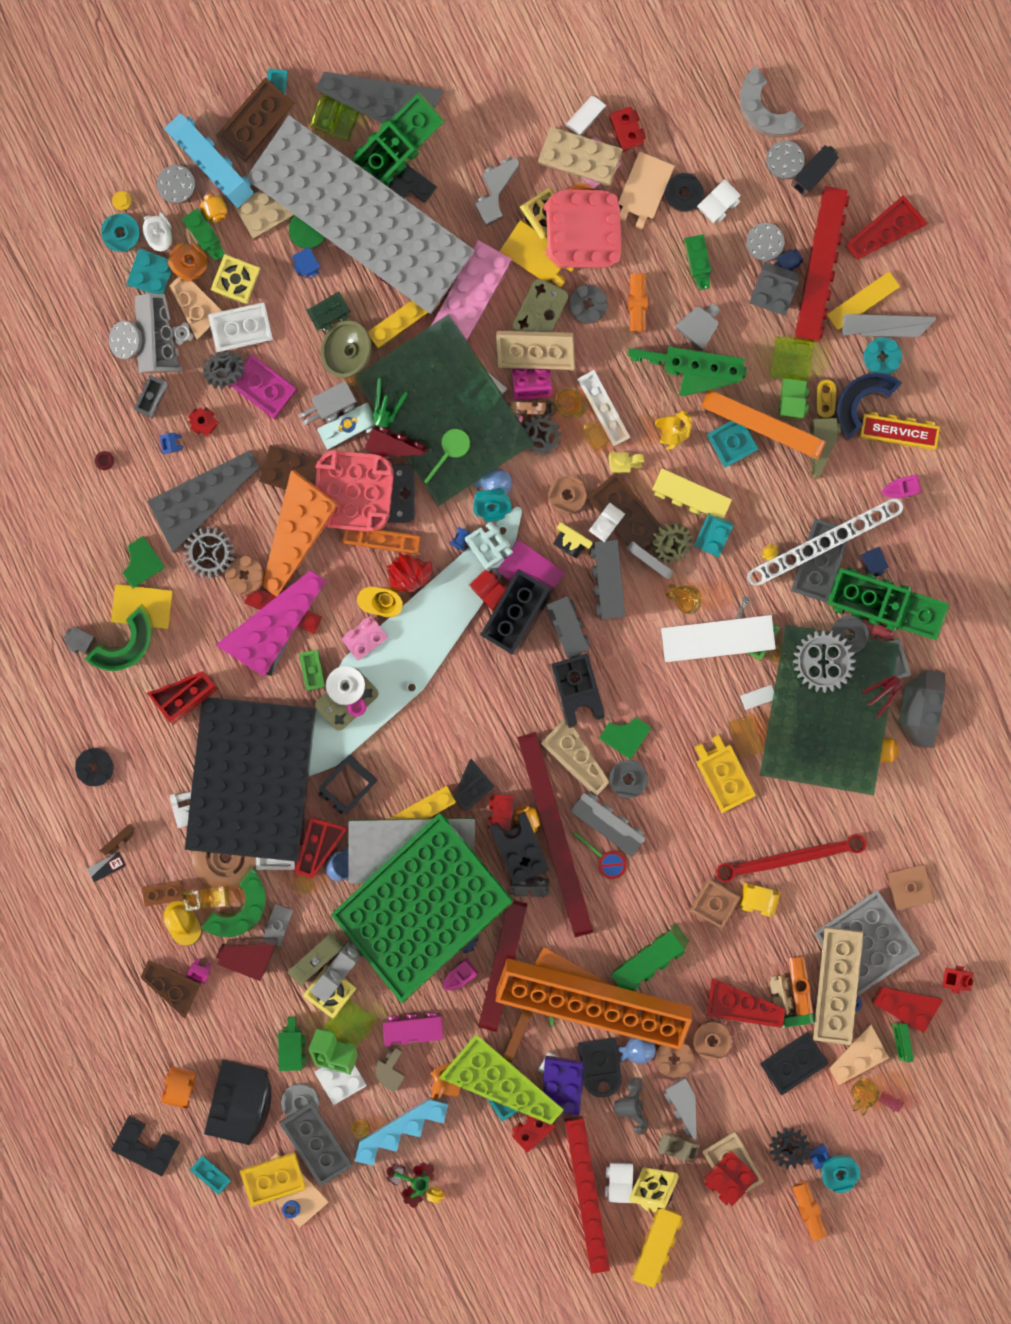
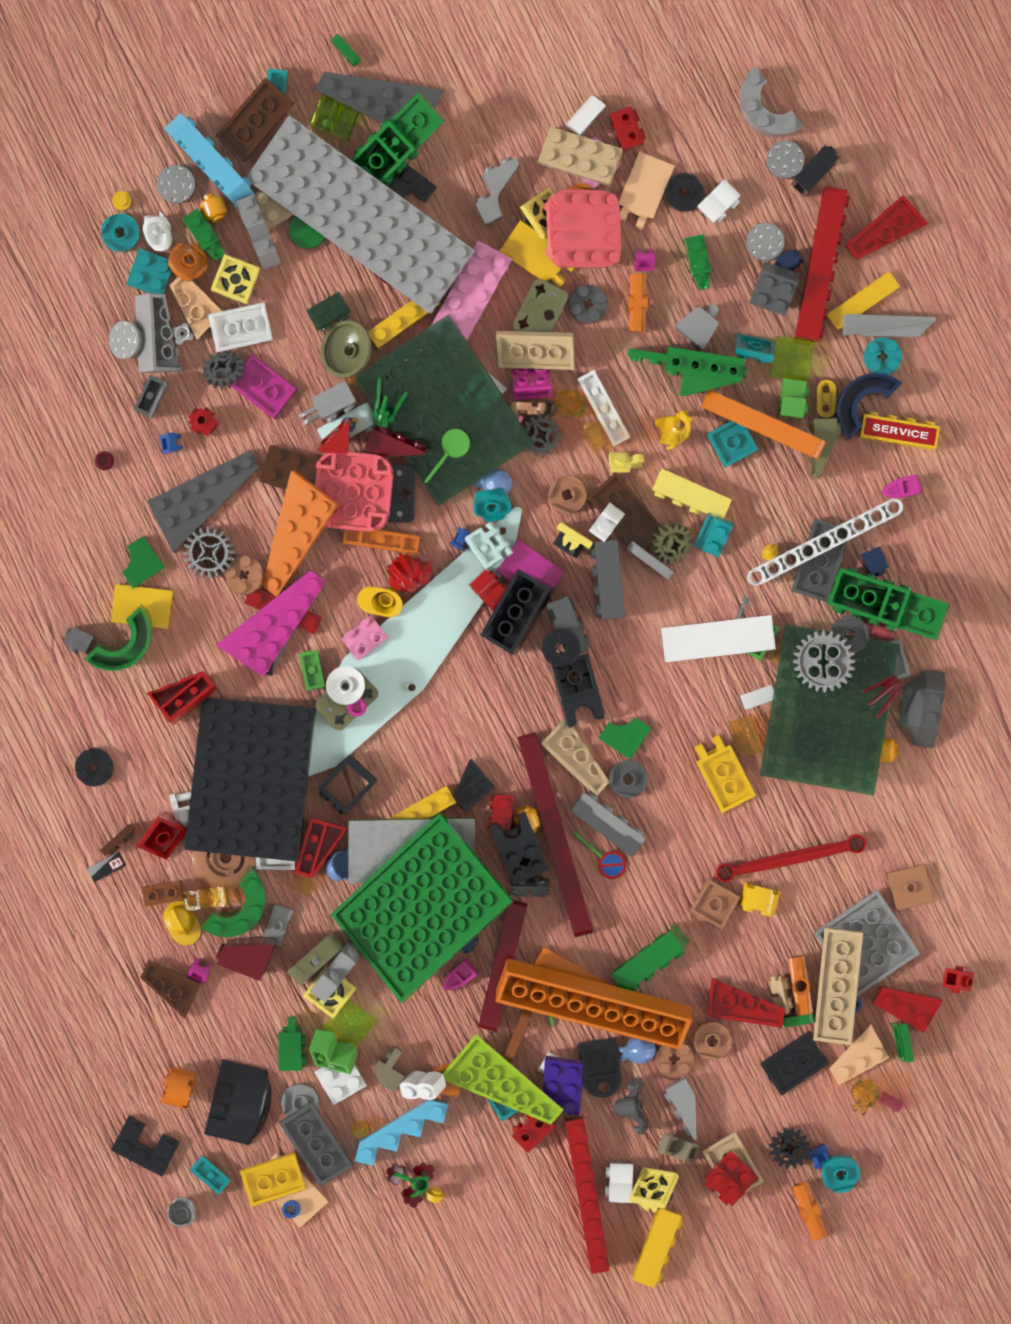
blue brick [292,247,321,279] -> none
dark pink wedge [383,1012,443,1047] -> none
clear yellow piece [666,584,702,614] -> none
none -> red slope [137,811,187,860]
none -> light grey hair [167,1197,196,1228]
none -> light grey arch [236,194,281,270]
none -> red slope [318,417,351,454]
none -> green beam [330,34,361,67]
none -> white brick [400,1071,446,1100]
none -> black plate [541,629,580,667]
none -> dark pink tile [635,249,655,271]
none -> teal plate [735,333,775,363]

